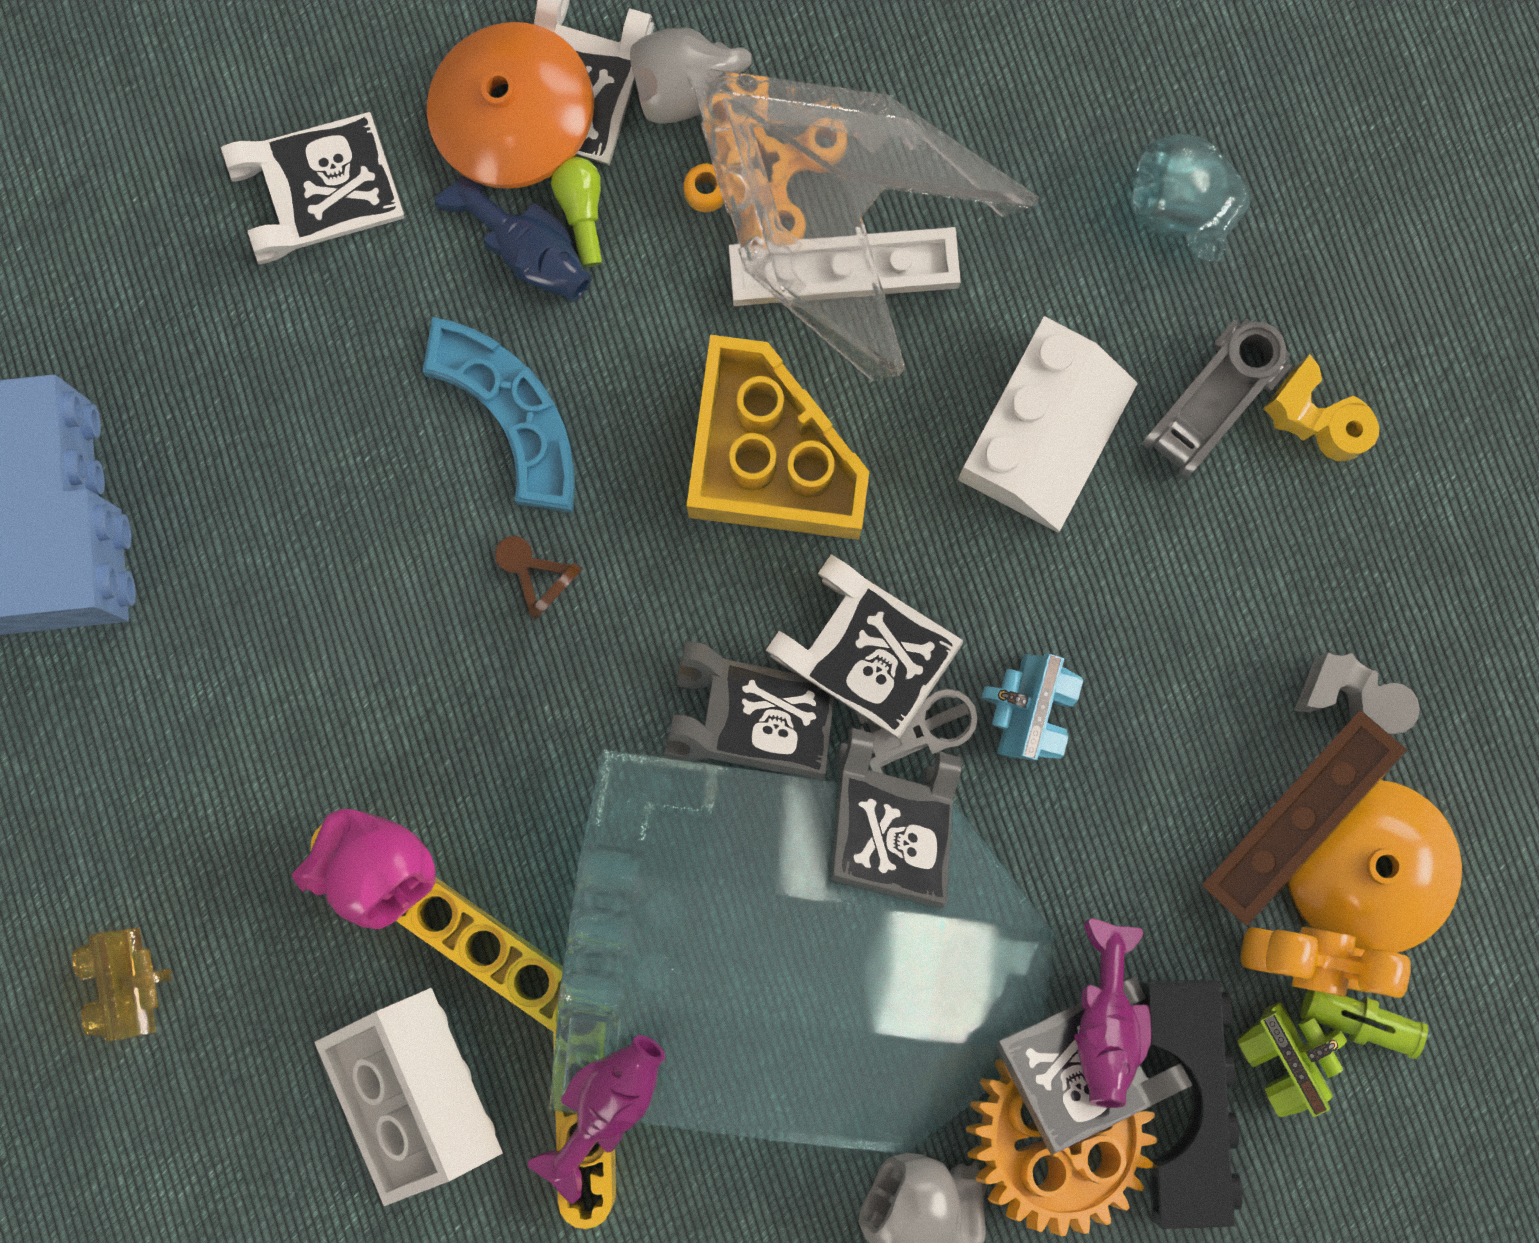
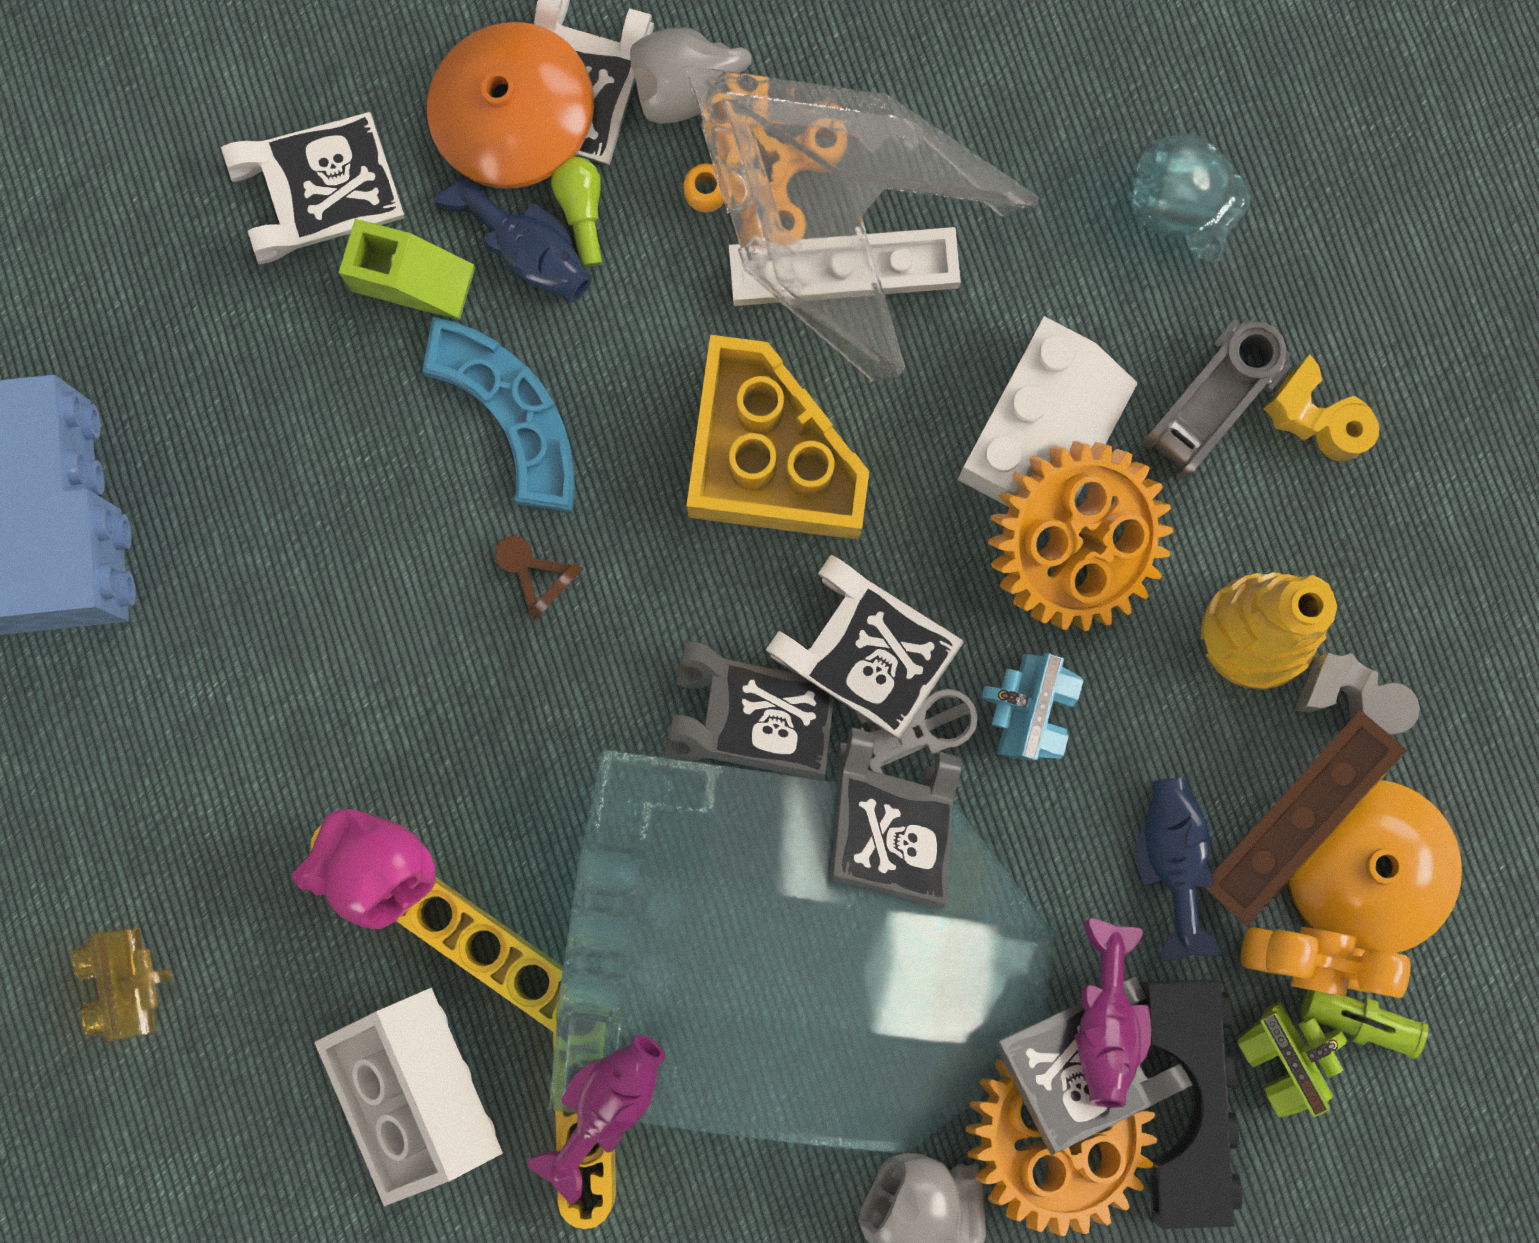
none -> lime slope [338,218,475,321]
none -> light orange gear [988,440,1173,631]
none -> dark blue animal [1136,778,1222,961]
none -> yellow cone [1201,572,1337,690]

